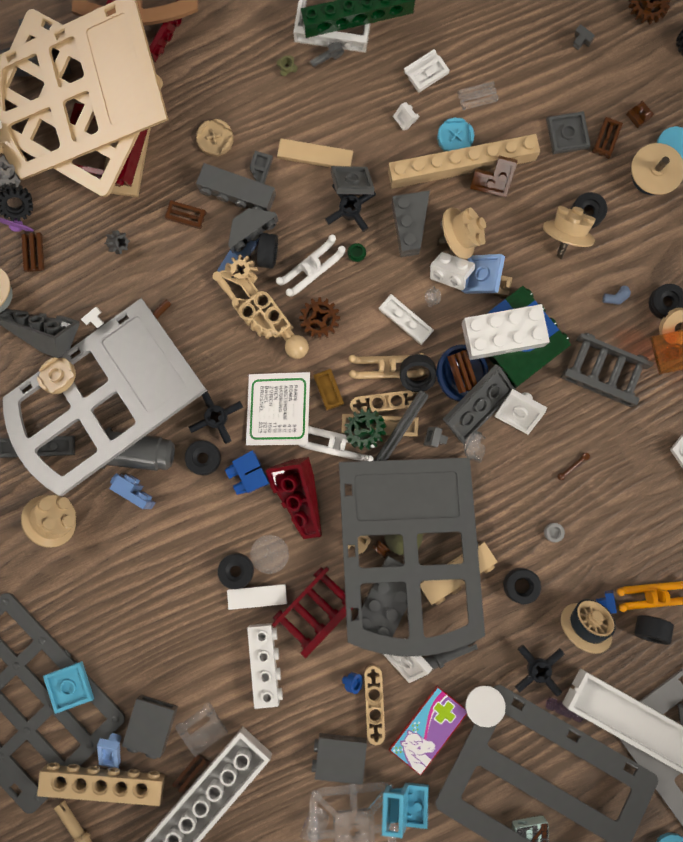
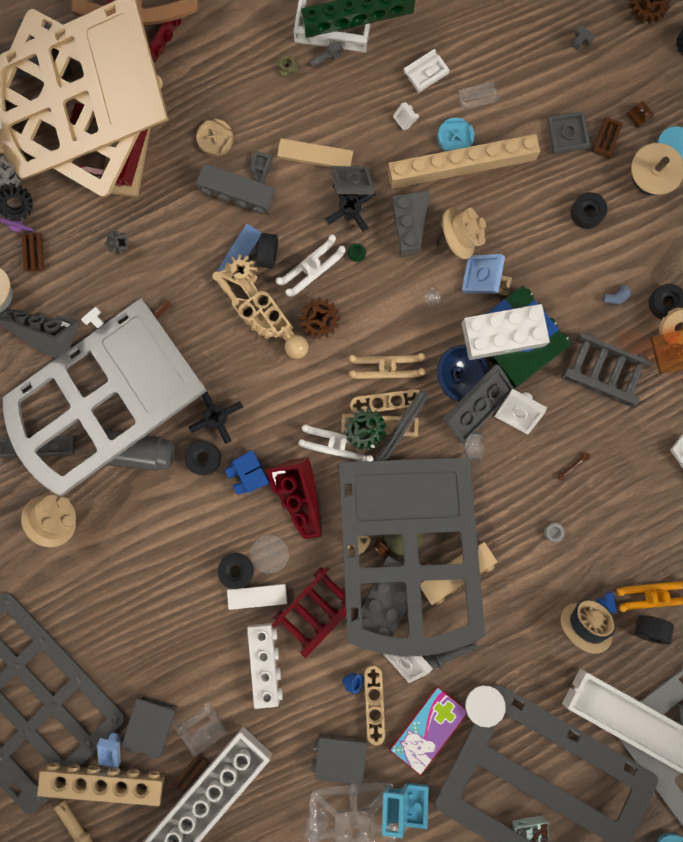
tan tile [37,357,76,394] -> none
medium azure tile [43,661,94,714] -> none
medium blue plate [109,473,156,509] -> none
reddish brown tile [165,200,207,229] -> none
dark grey slope [228,208,278,253] -> none
white sticker [246,372,310,445] -> none
pearl gold tile [313,369,344,411] -> none
white tile [379,294,434,345] -> none
black tyre [400,354,437,392] -> none
dark grey tile [424,427,448,448] -> none
white bracket [430,252,475,291] -> none
reddish brown tile [447,350,477,393] -> none
reddish brown plate [470,155,517,197] -> none
black tyre [503,568,541,604] -> none
black bar [514,644,565,697] -> none
tan piece [543,206,596,260] -> none
axle [546,697,584,723] -> none

